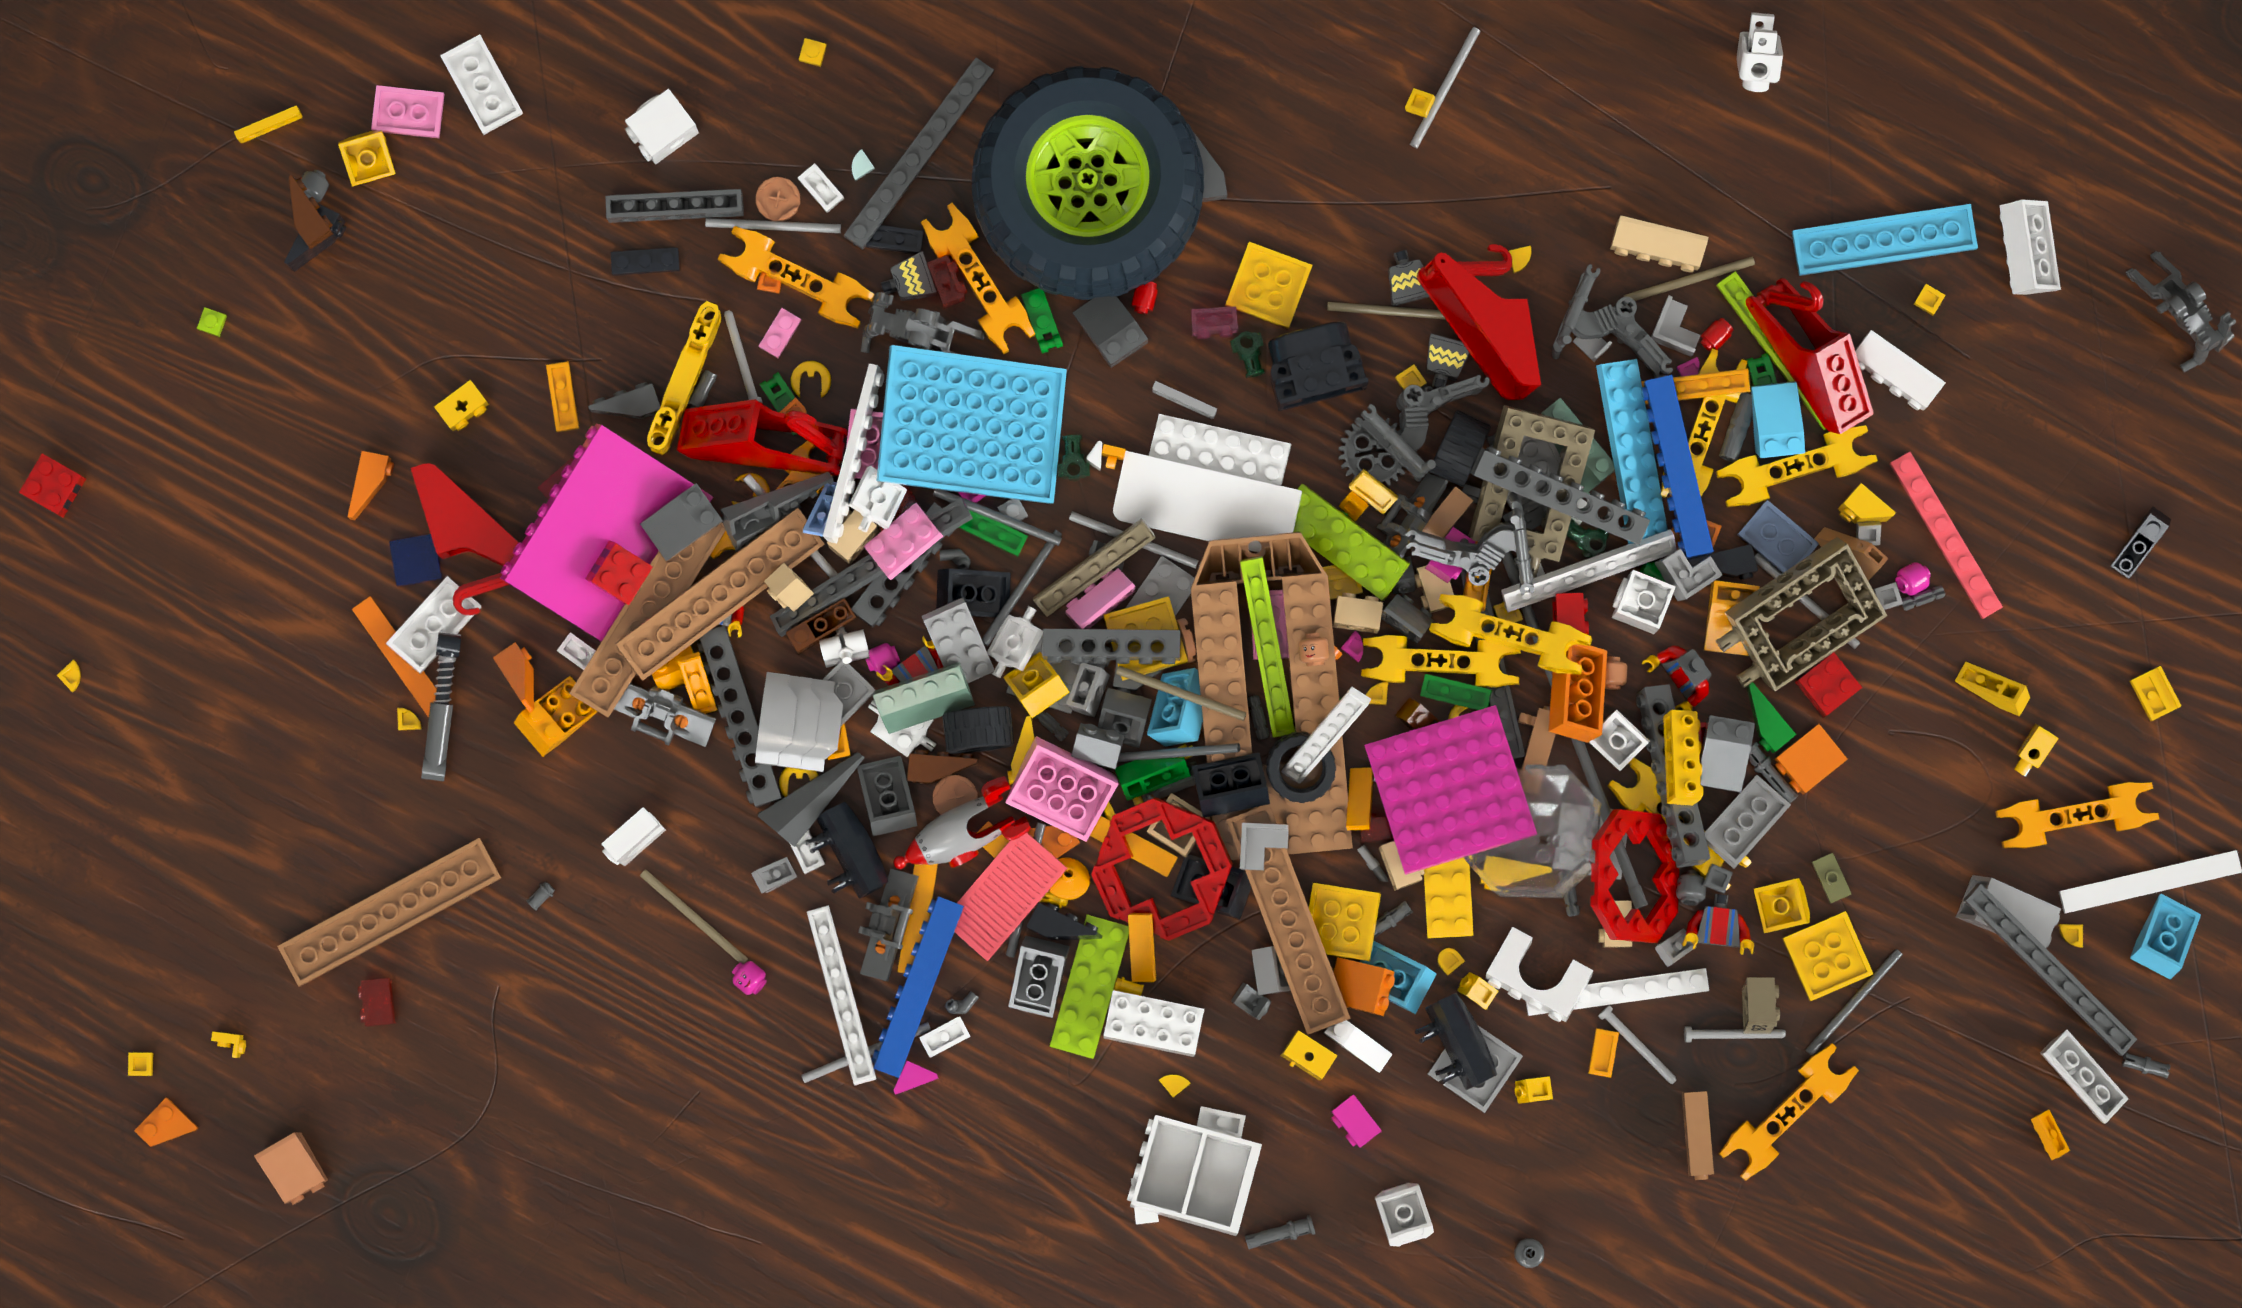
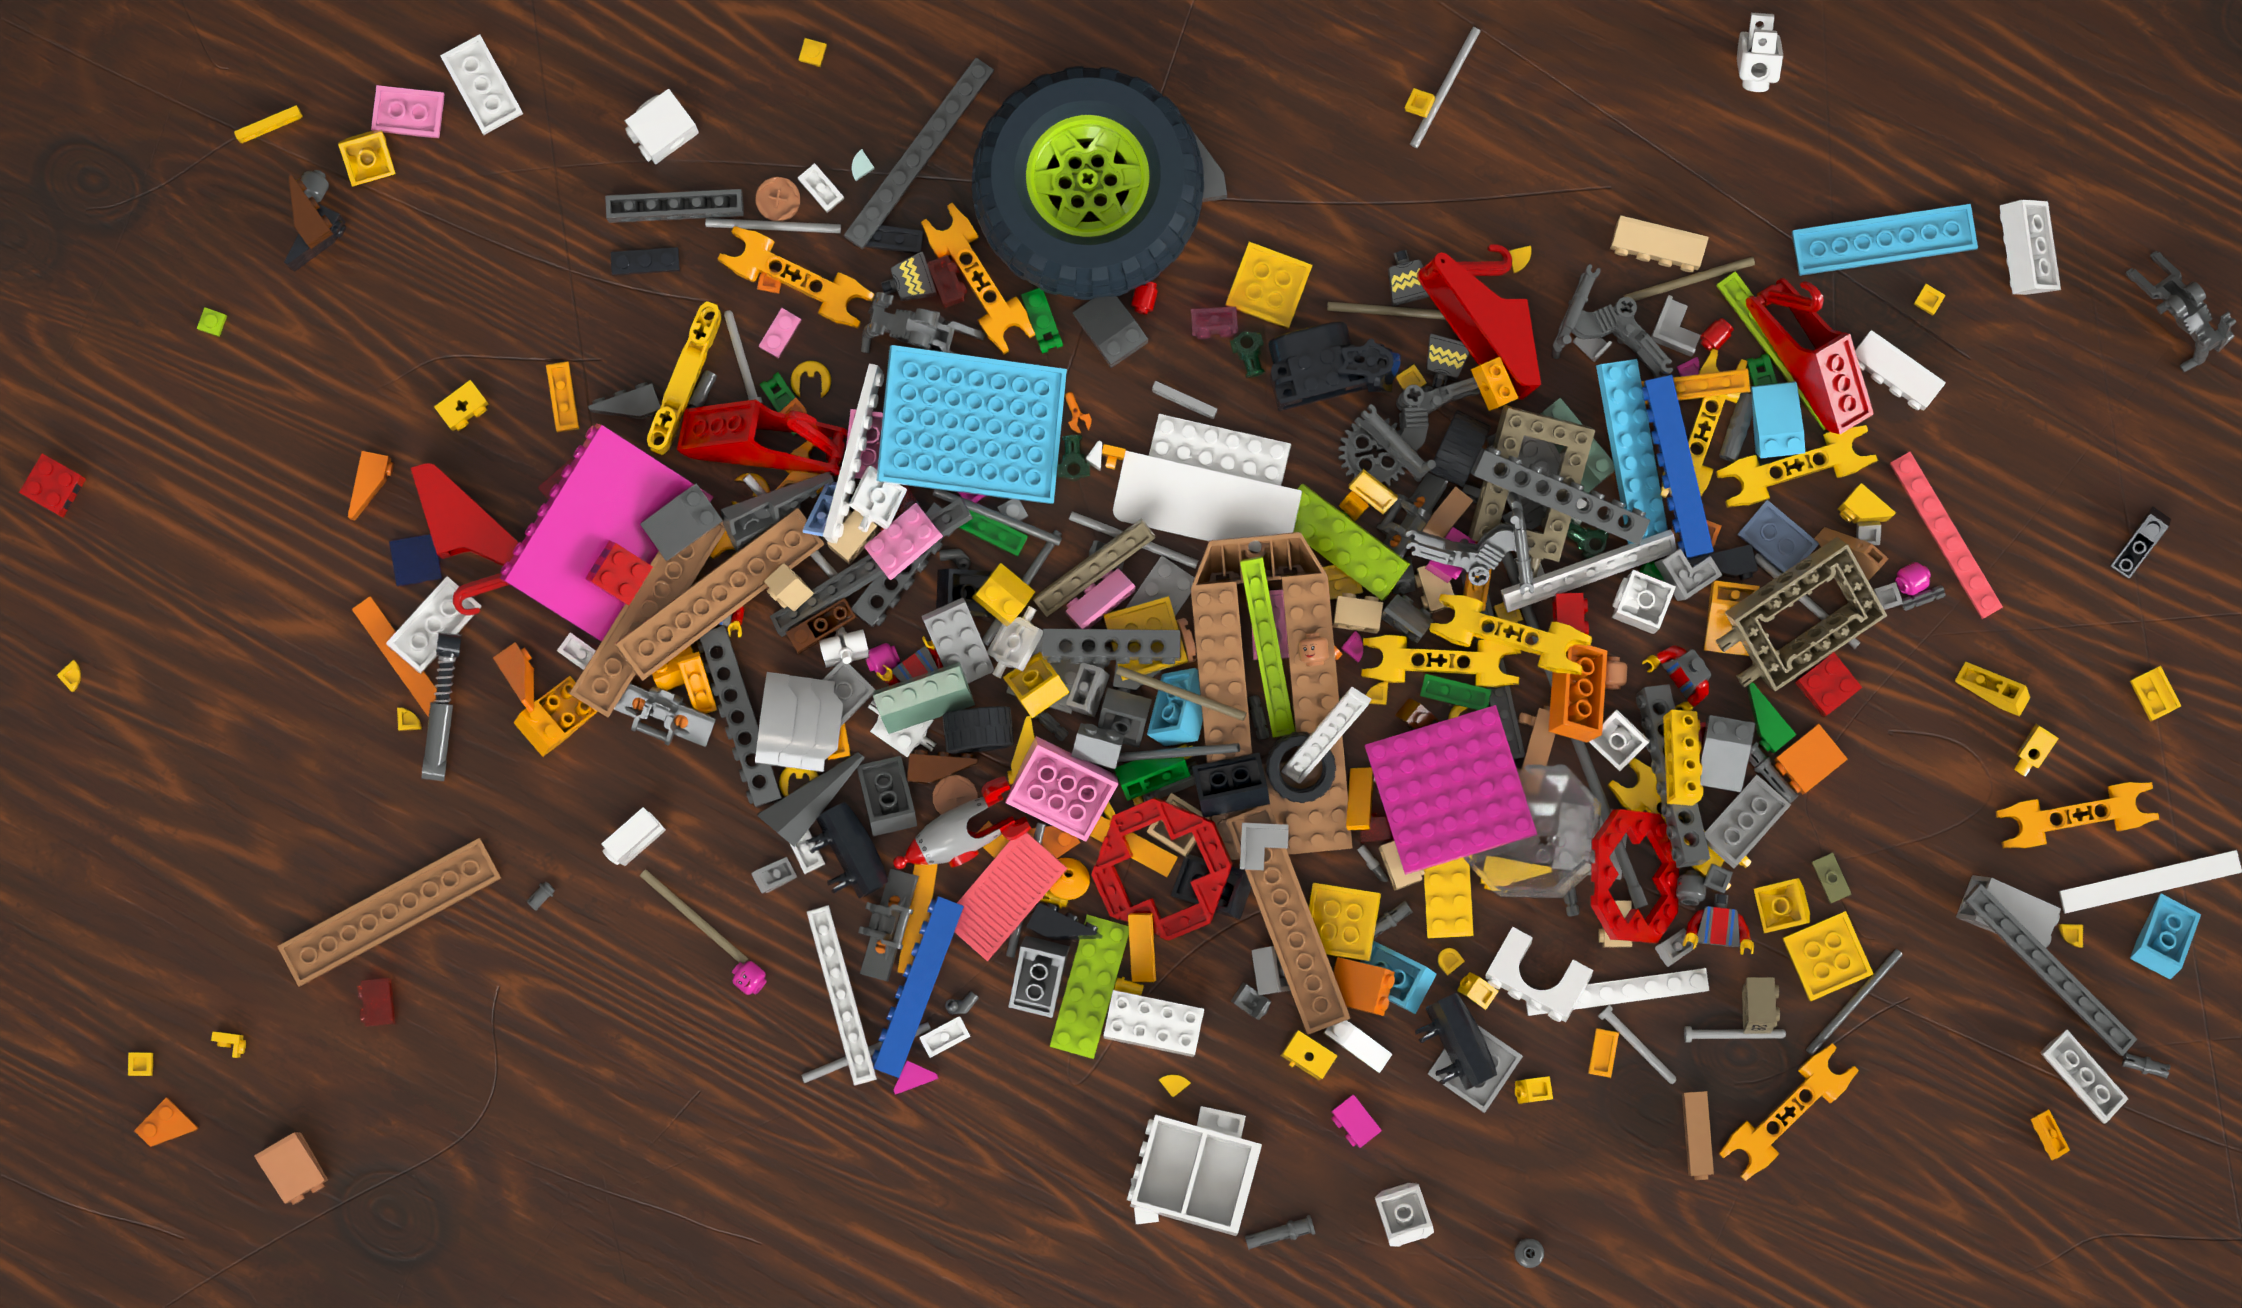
none -> yellow slope [972,563,1035,627]
none -> orange bar [1064,392,1092,434]
none -> black hips [1338,339,1401,393]
none -> light orange brick [1471,357,1518,411]

